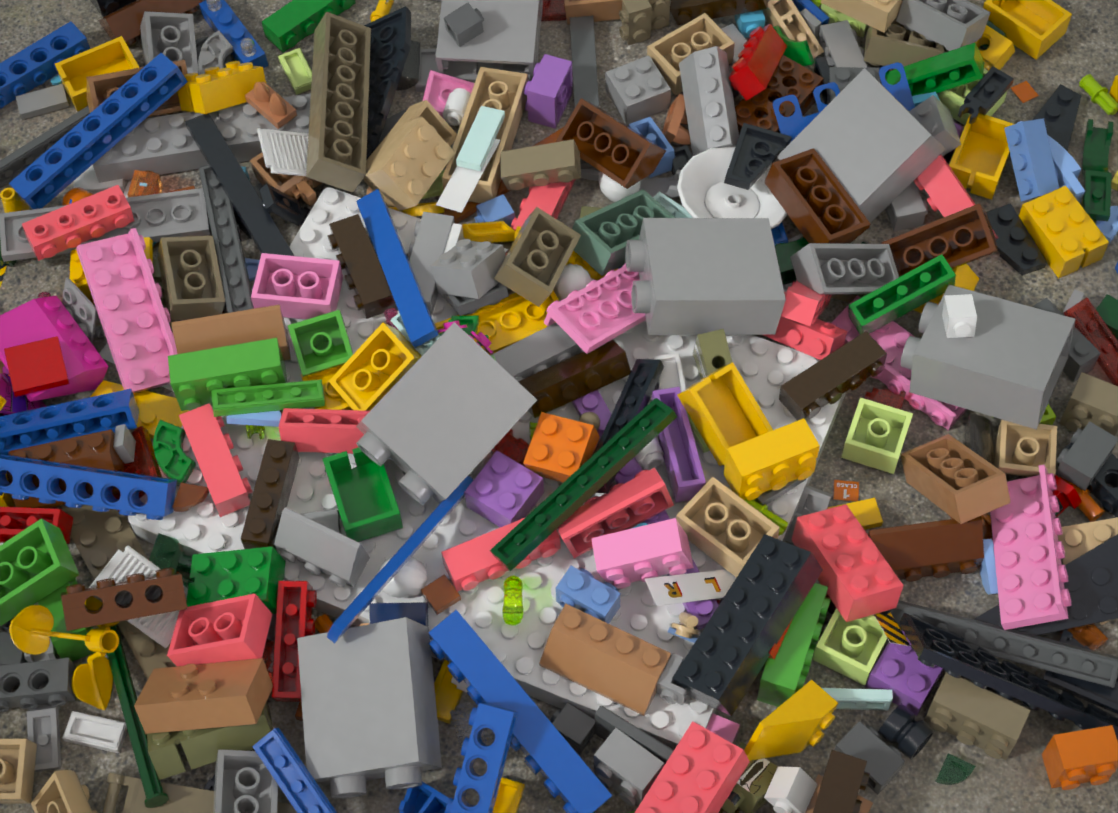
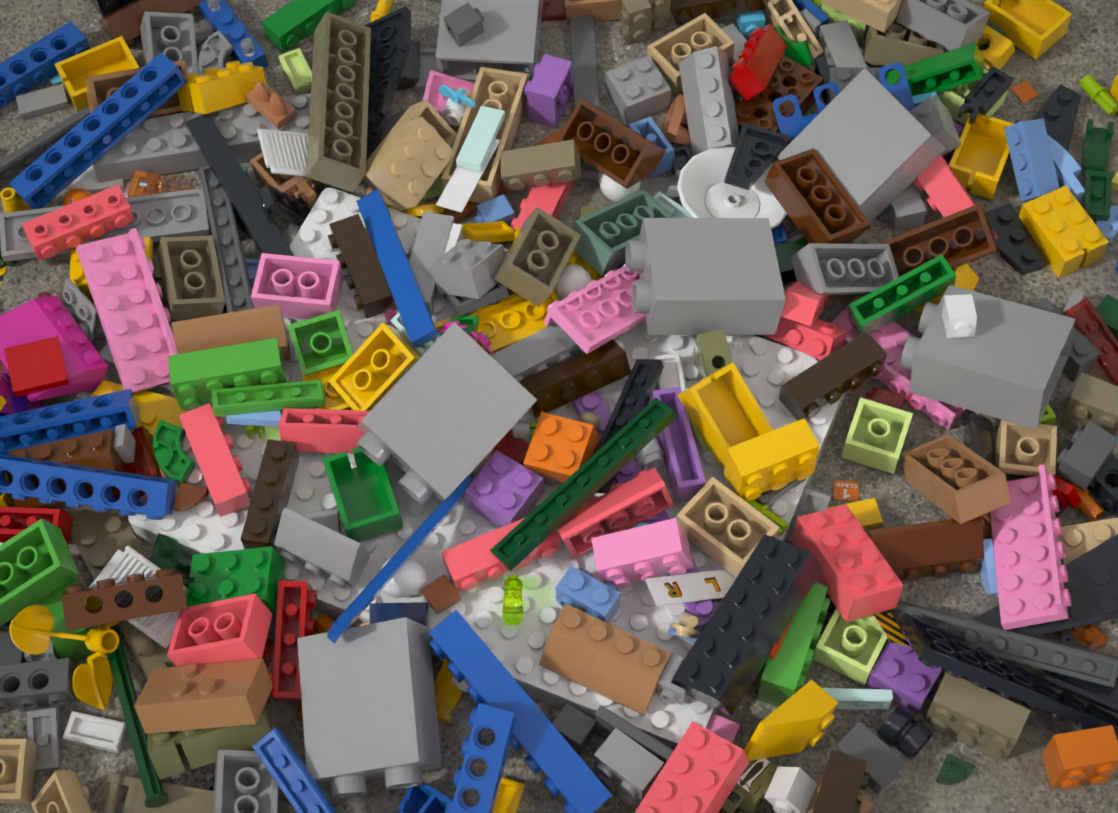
none -> medium azure piece [439,85,477,108]

